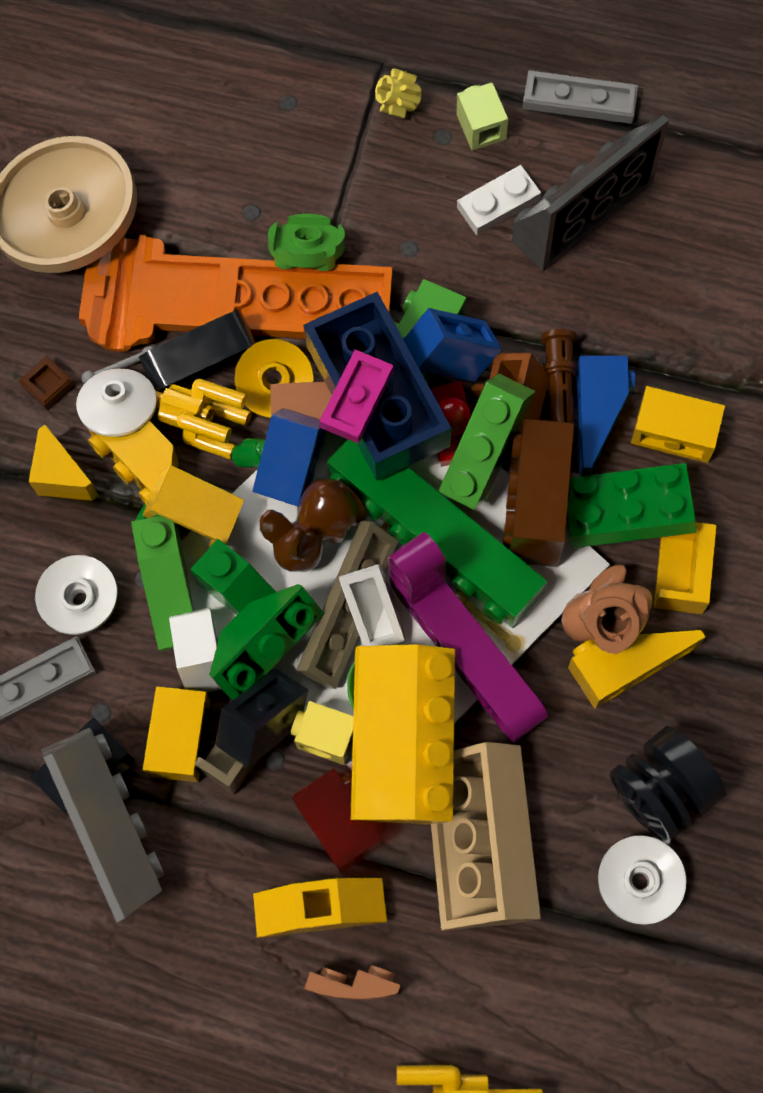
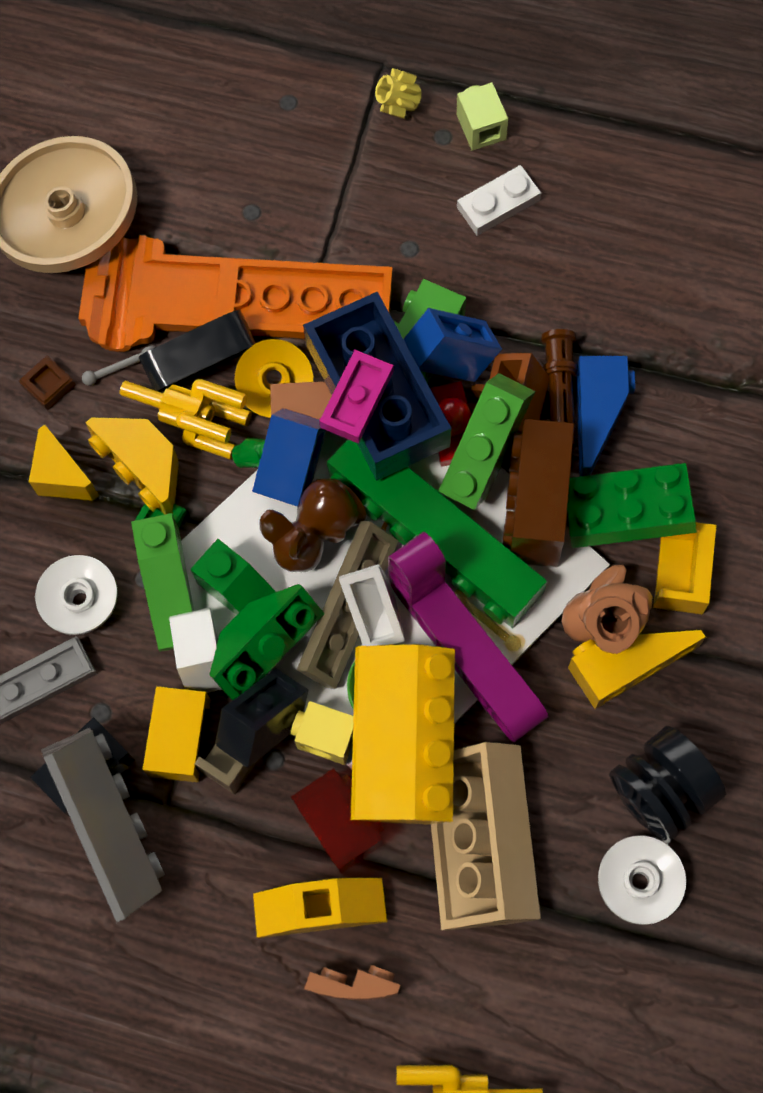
white dish [76,368,157,437] -> none
yellow panel [143,465,244,546] -> none
bright green plate [268,214,345,271] -> none
dark grey slope [512,115,669,272] -> none
light grey tile [522,70,638,124] -> none
yellow panel [630,386,725,463] -> none

